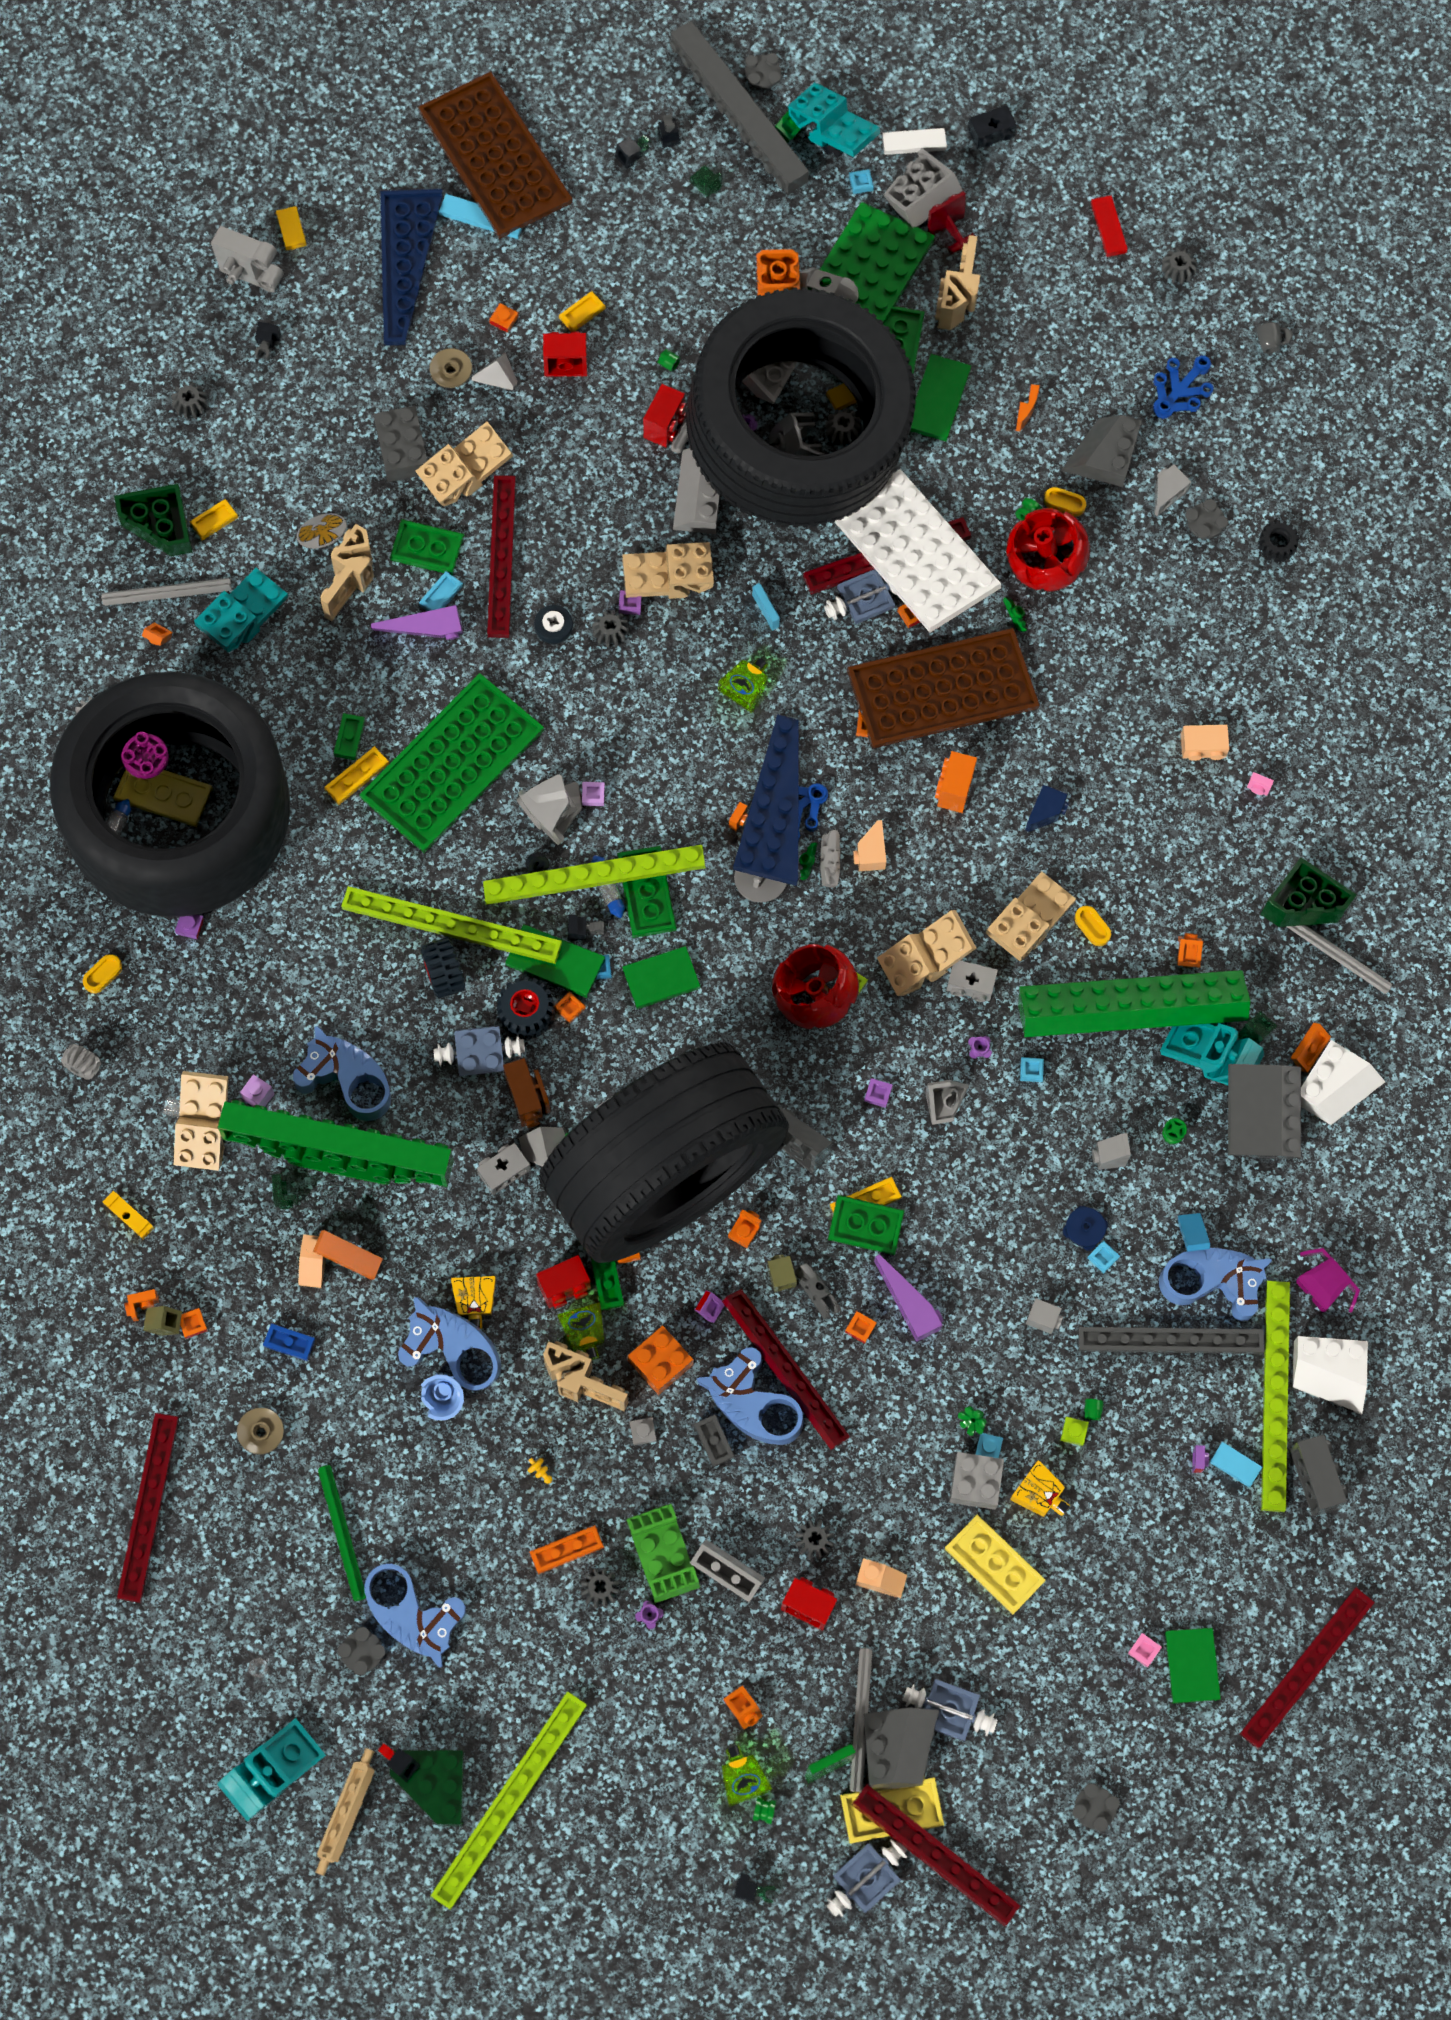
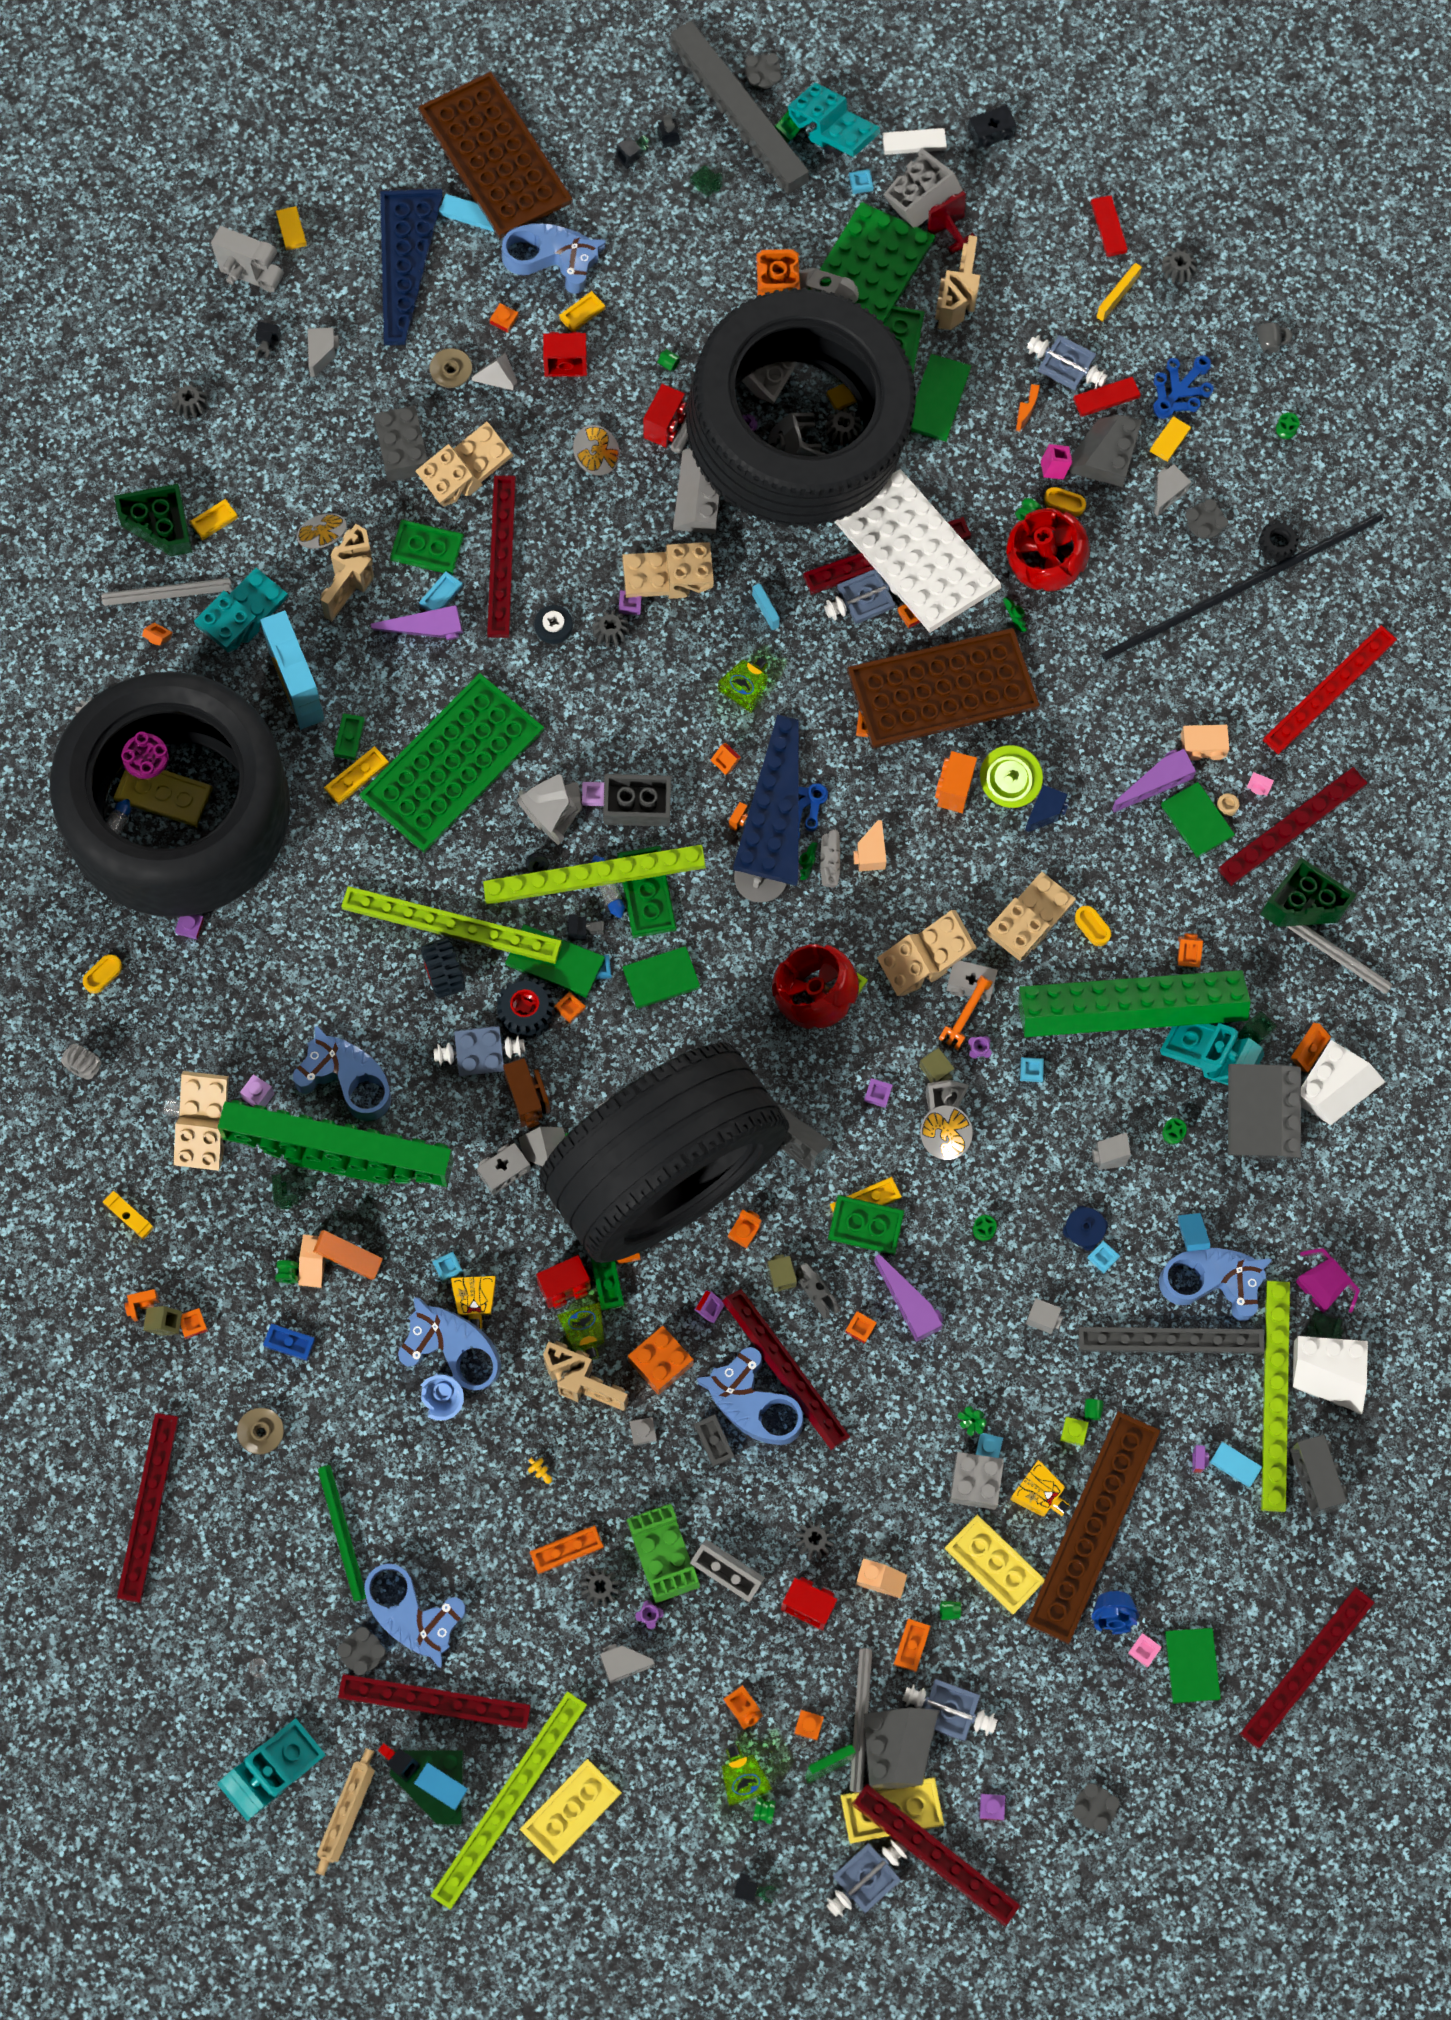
none -> medium azure tile [260,610,325,730]
none -> green wheel [275,1260,299,1284]
none -> light grey slope [308,328,339,377]
none -> dark red plate [338,1674,531,1730]
none -> dark azure tile [414,1763,468,1810]
none -> medium azure tile [432,1251,463,1283]
none -> medium blue animal [501,224,606,294]
none -> light yellow tile [520,1759,622,1864]
none -> shield [573,425,620,476]
none -> light grey slope [600,1644,655,1684]
none -> dark grey brick [603,774,671,827]
none -> orange plate [710,743,741,775]
none -> orange plate [794,1710,824,1741]
none -> orange plate [893,1619,931,1673]
none -> olive brick [919,1048,954,1083]
none -> shield [920,1105,973,1160]
none -> orange hinge [939,975,993,1050]
none -> green hose [940,1601,961,1620]
none -> green wheel [973,1215,997,1241]
none -> medium lavender plate [979,1794,1005,1821]
none -> lime piece [980,745,1043,808]
none -> reddish brown plate [1025,1411,1161,1645]
none -> sand blue plate [1027,335,1108,391]
none -> dark pink brick [1040,444,1072,480]
none -> red tile [1073,377,1141,417]
none -> blue cone [1092,1591,1139,1634]
none -> yellow tile [1097,263,1142,322]
none -> black piece [1101,513,1383,661]
none -> medium lavender slope [1112,749,1196,813]
none -> yellow tile [1150,416,1191,462]
none -> green tile [1161,782,1235,858]
none -> tan tile [1217,793,1239,816]
none -> dark red plate [1218,767,1368,886]
none -> red tile [1263,625,1397,755]
none -> green wheel [1276,413,1299,439]
none -> clear green bracket [1306,1312,1344,1339]

